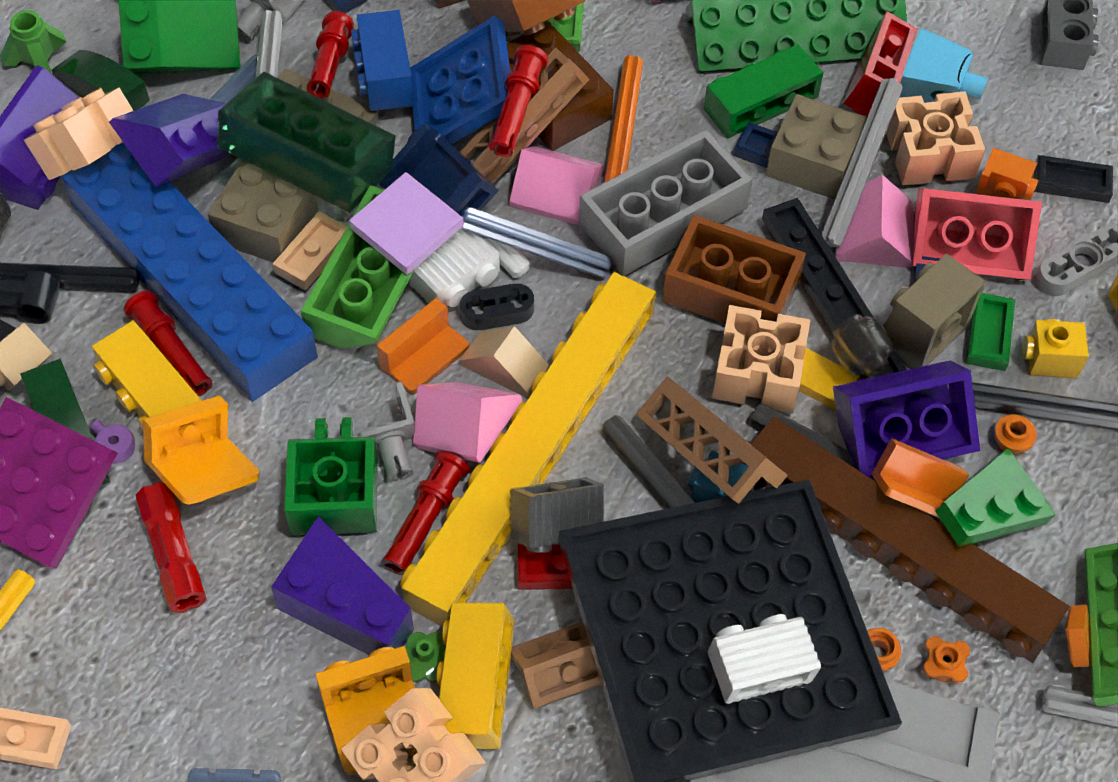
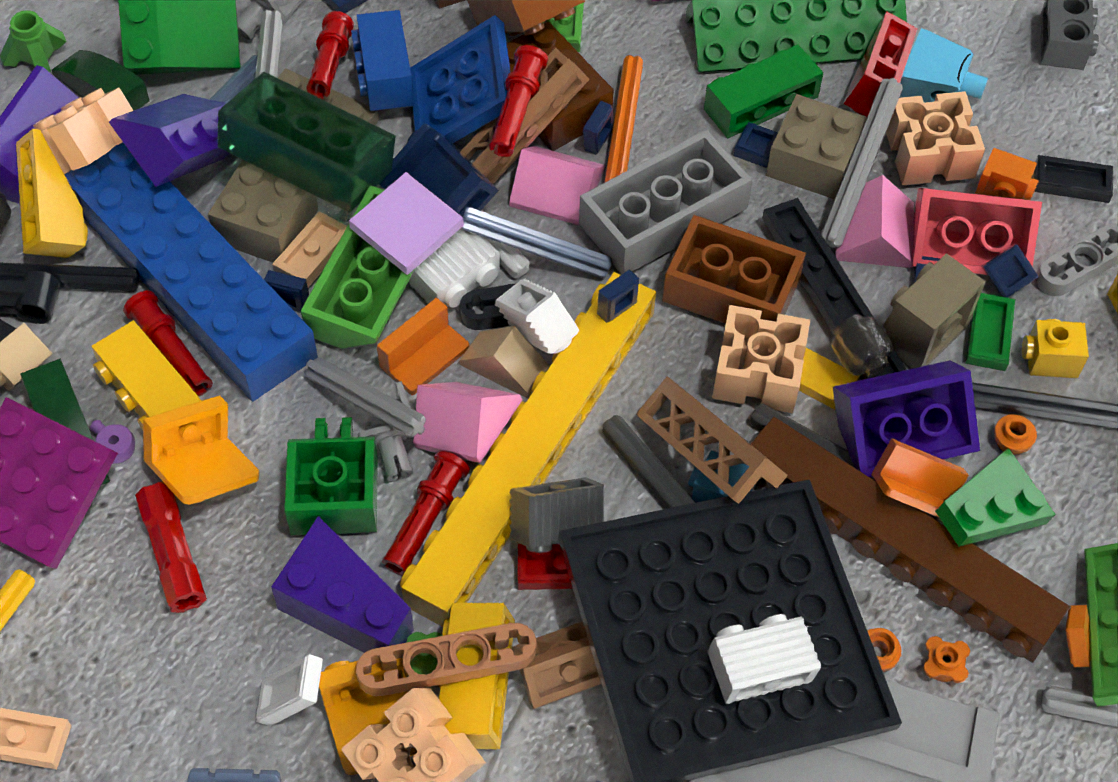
none -> yellow slope [16,129,88,258]
none -> white tile [256,654,323,726]
none -> dark blue tile [264,270,309,312]
none -> light grey axle [306,357,426,437]
none -> nougat beam [356,623,536,696]
none -> white brick [495,278,579,354]
none -> dark blue tile [583,101,614,155]
none -> dark blue tile [597,269,639,323]
none -> dark blue tile [982,244,1039,298]

